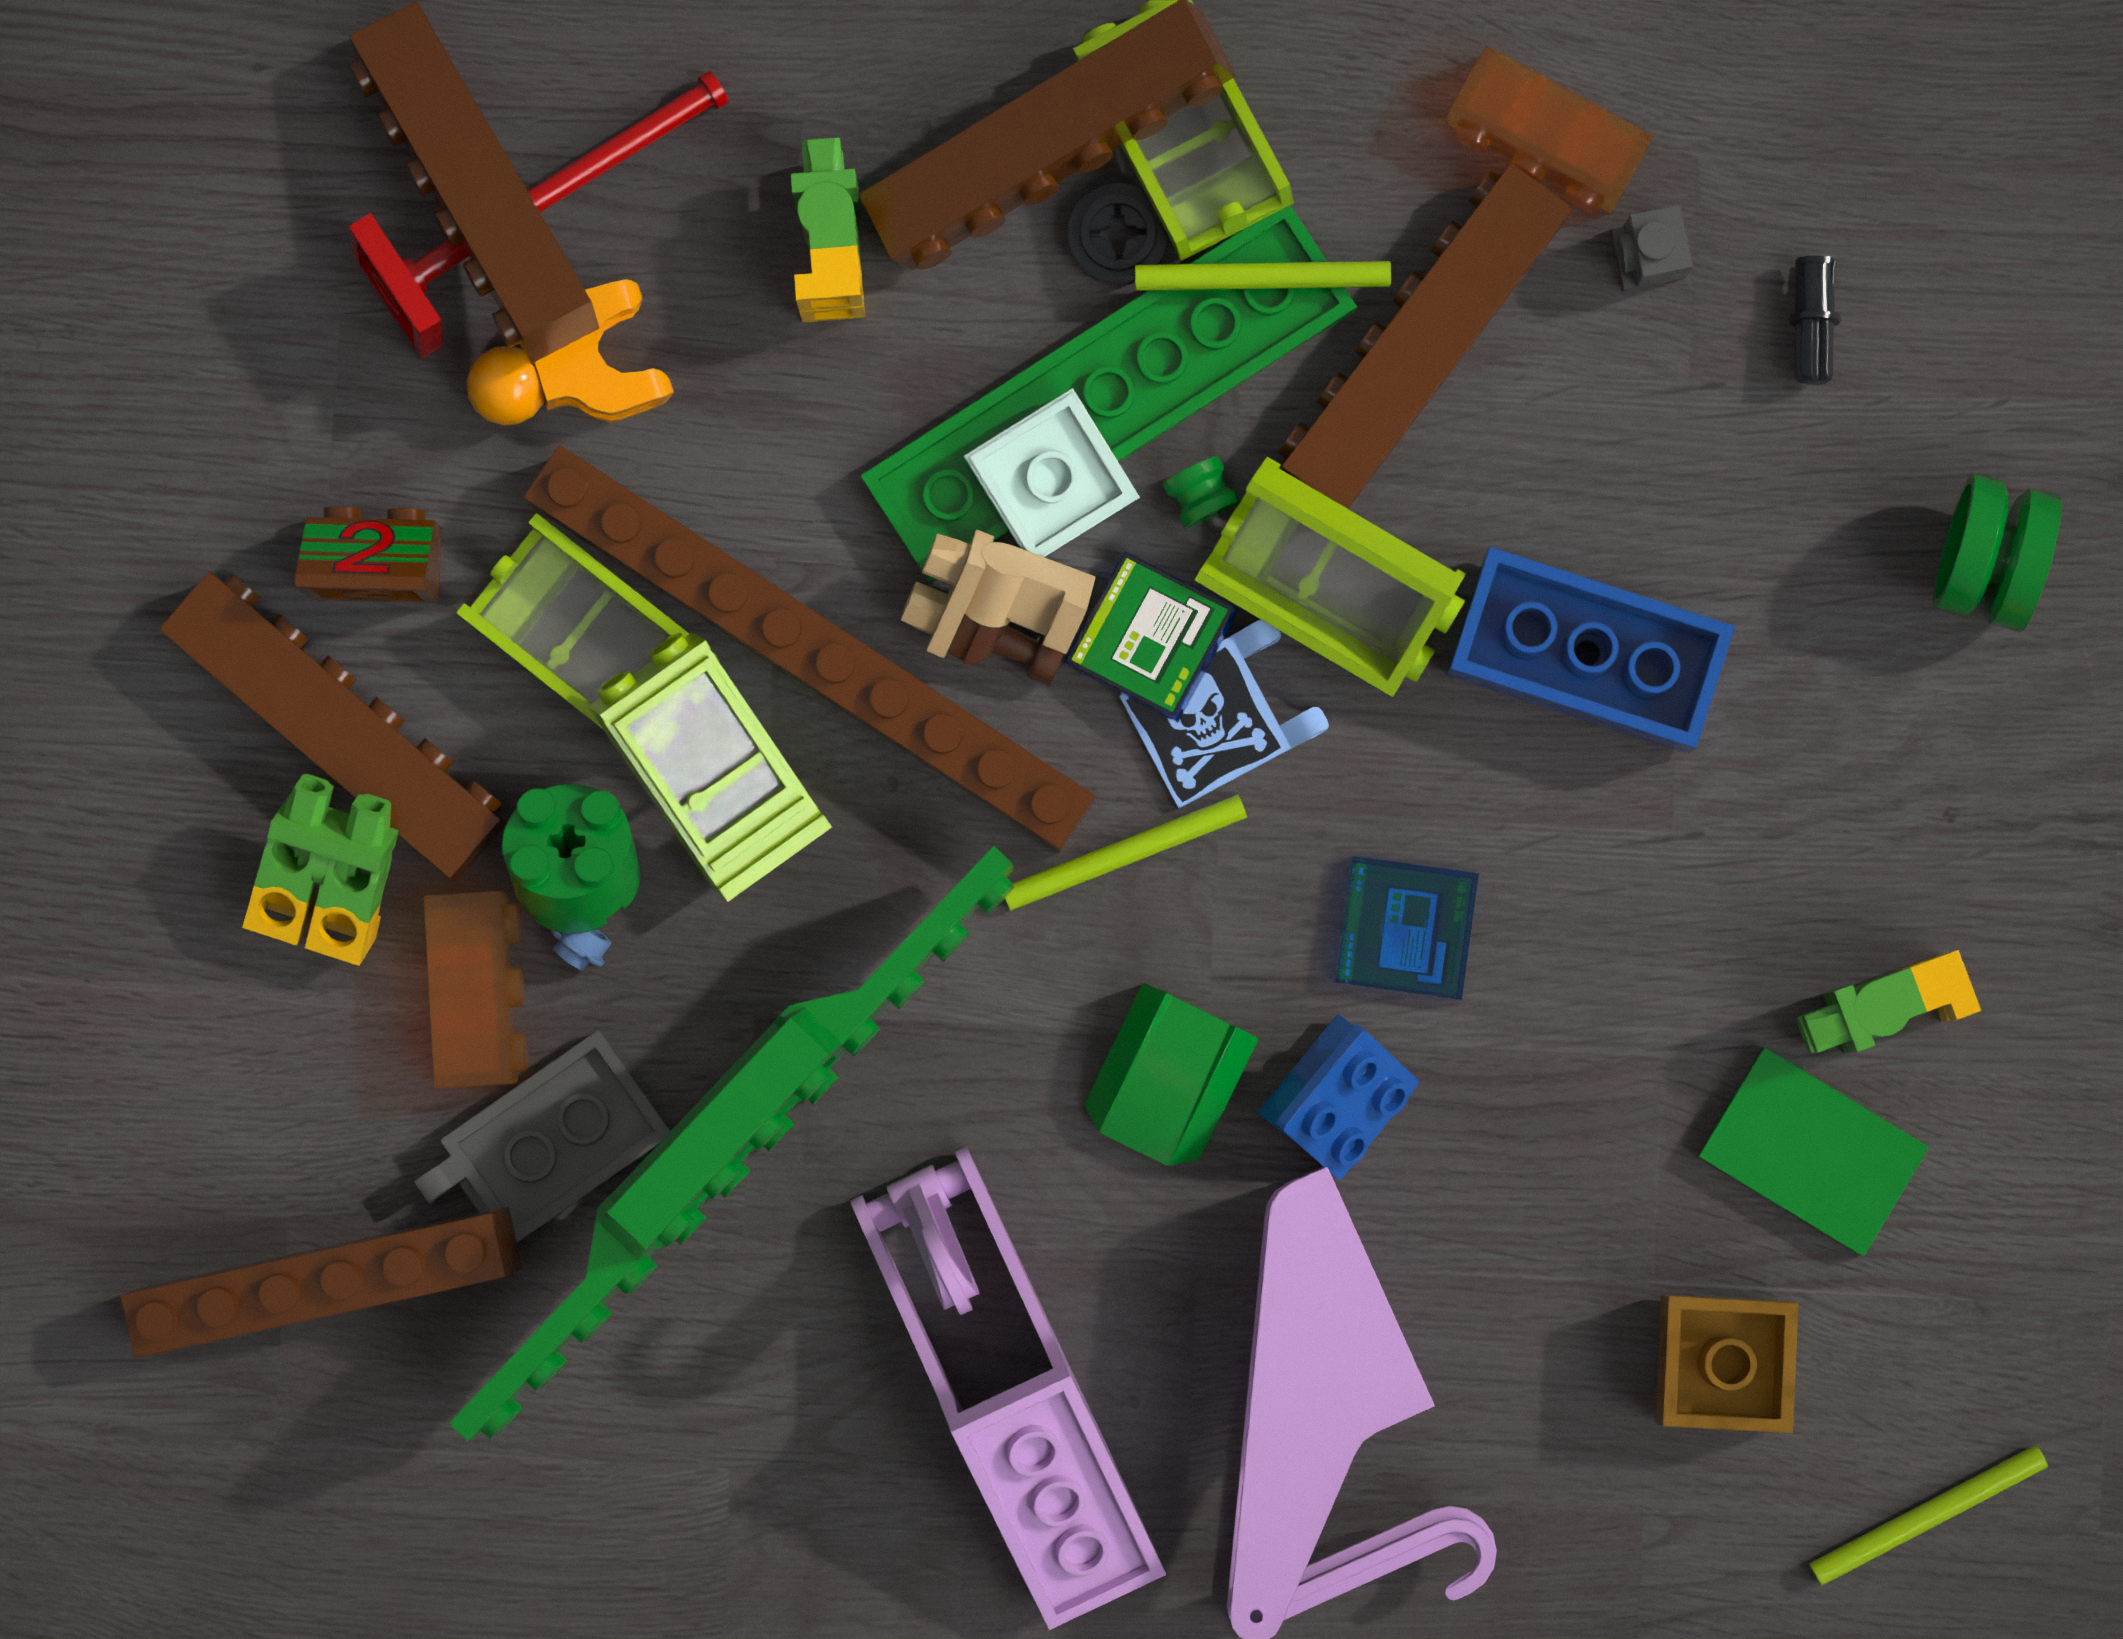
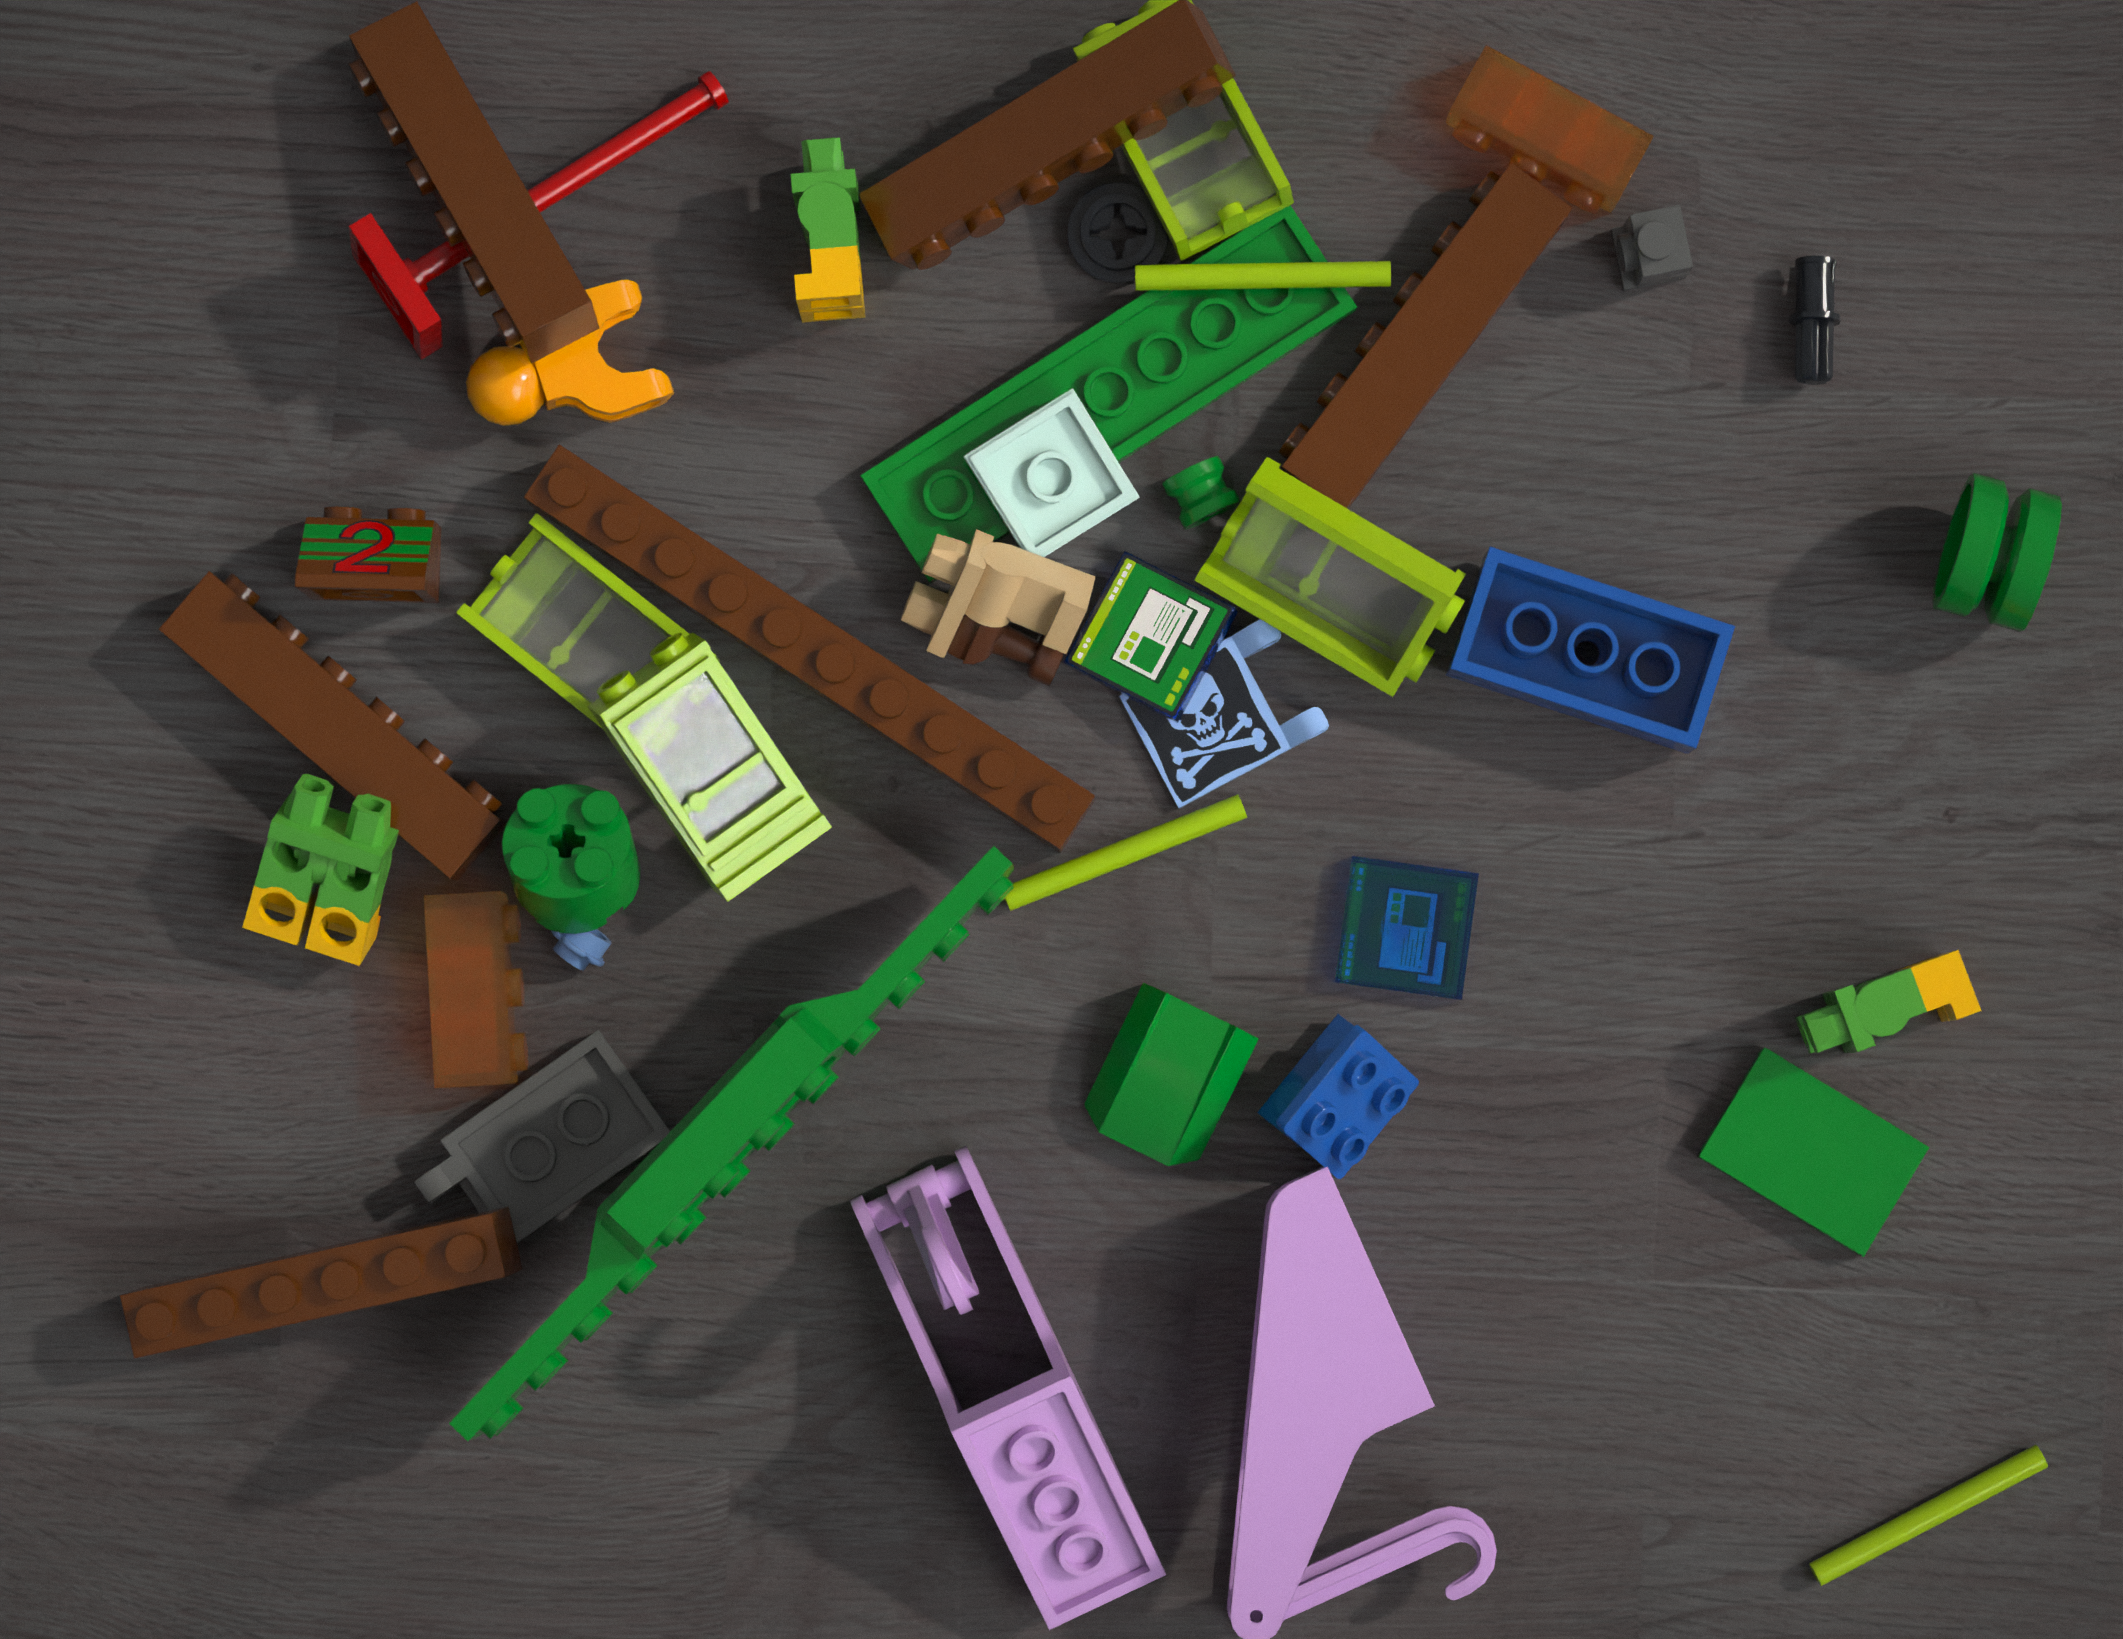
pearl gold brick [1655,1294,1799,1433] -> none

